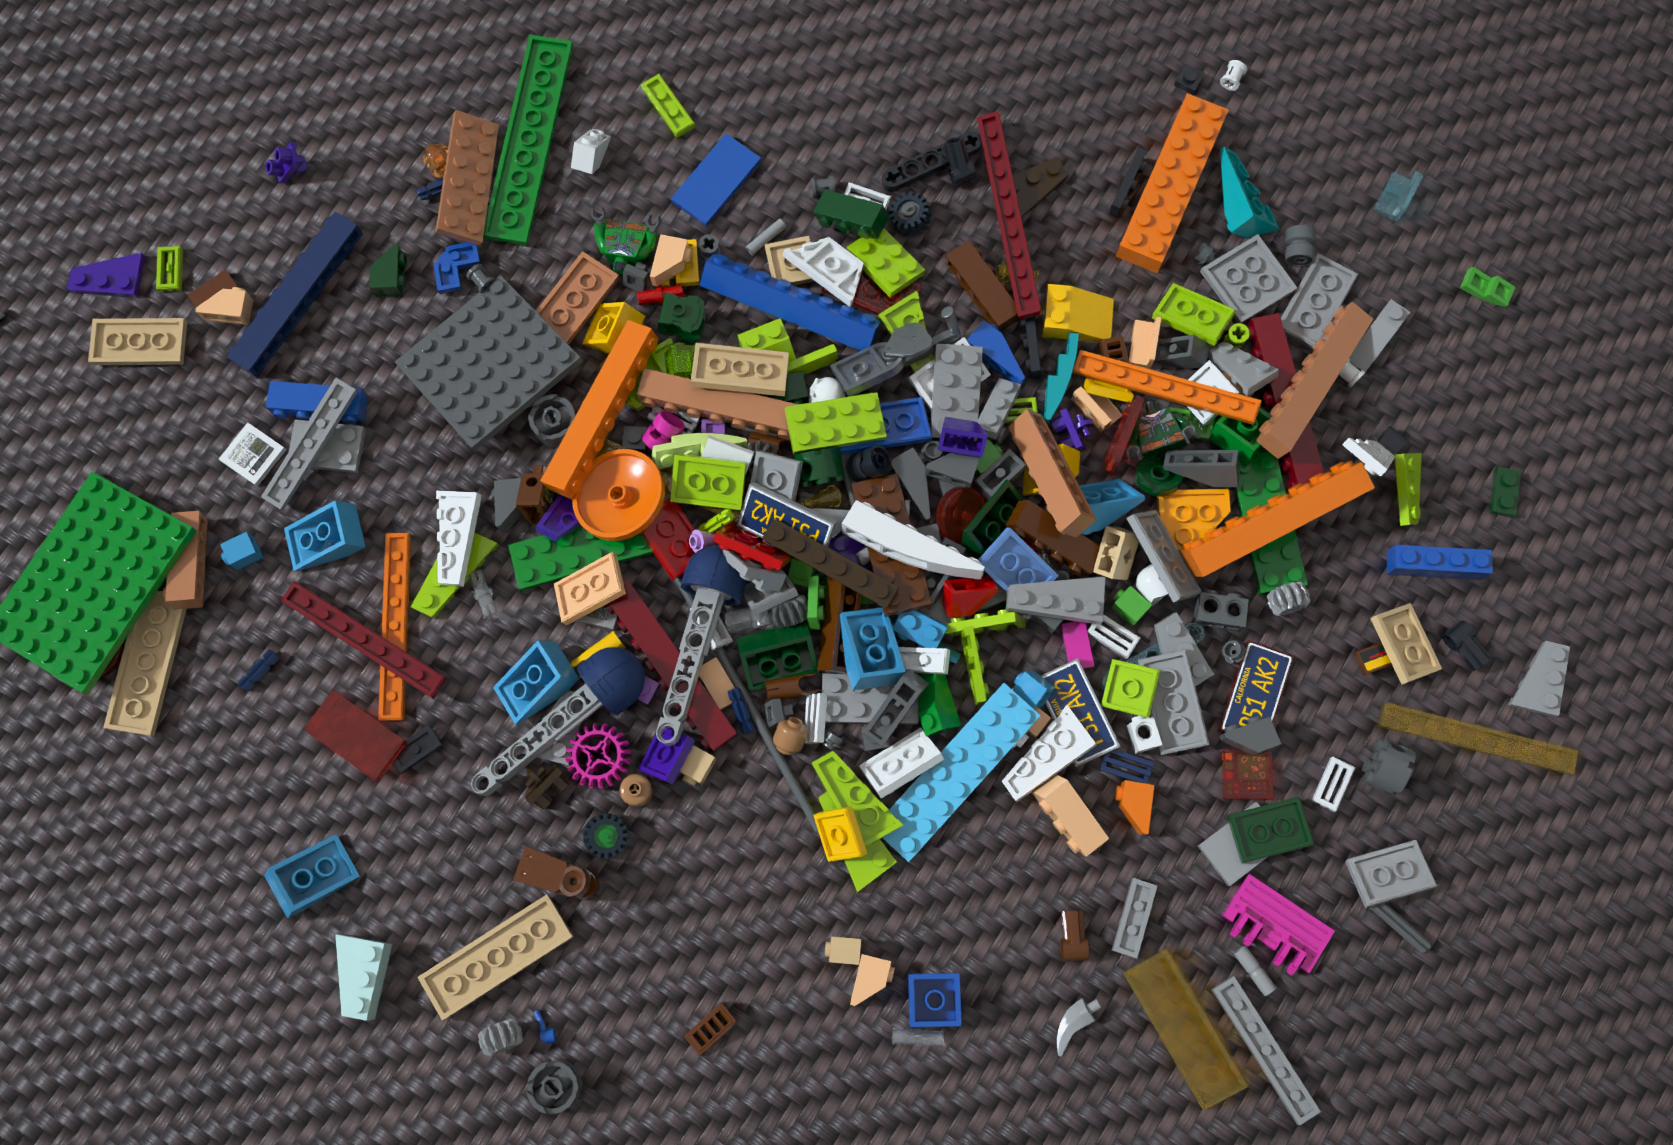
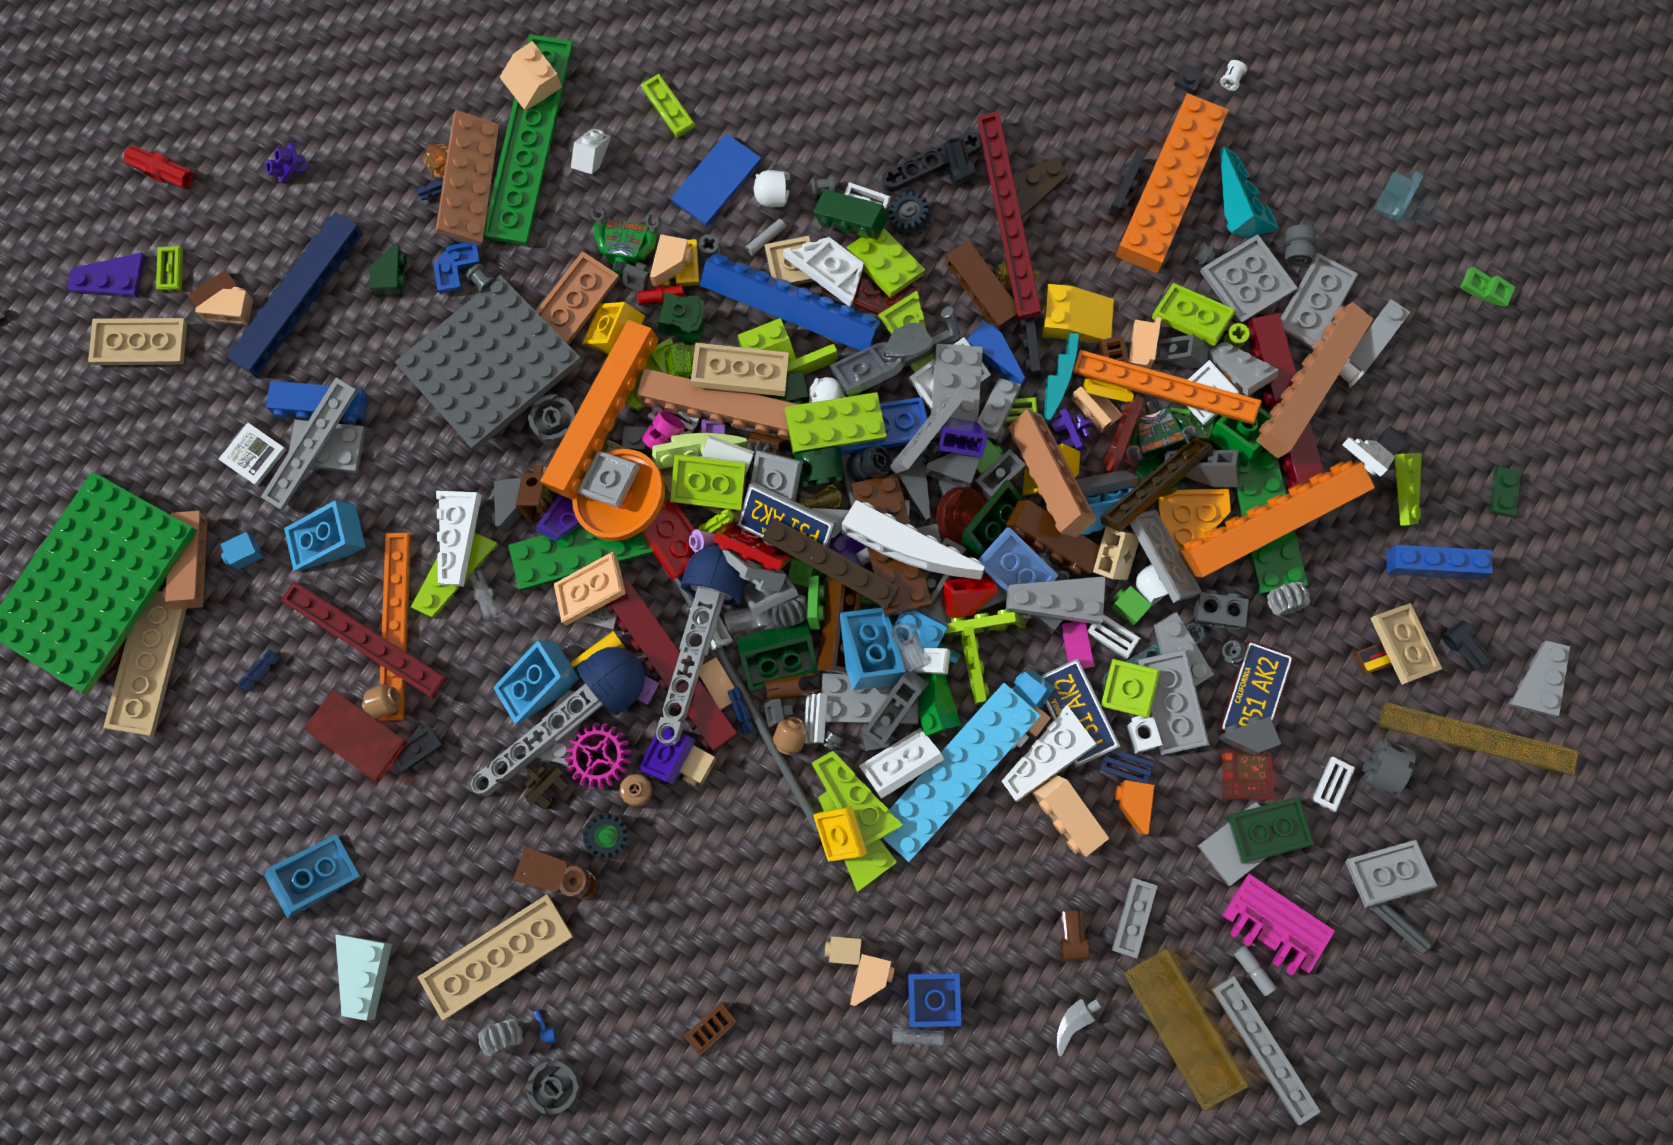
none -> red piece [123,145,193,189]
none -> medium nougat head [362,684,401,719]
none -> light nougat slope [500,41,562,111]
none -> light grey tile [577,451,640,509]
none -> white helmet [754,170,790,207]
none -> light grey tile [890,391,966,474]
none -> clear piece [891,623,930,672]
none -> dark grey tile [1076,470,1139,497]
none -> dark brown tile [1100,437,1213,532]

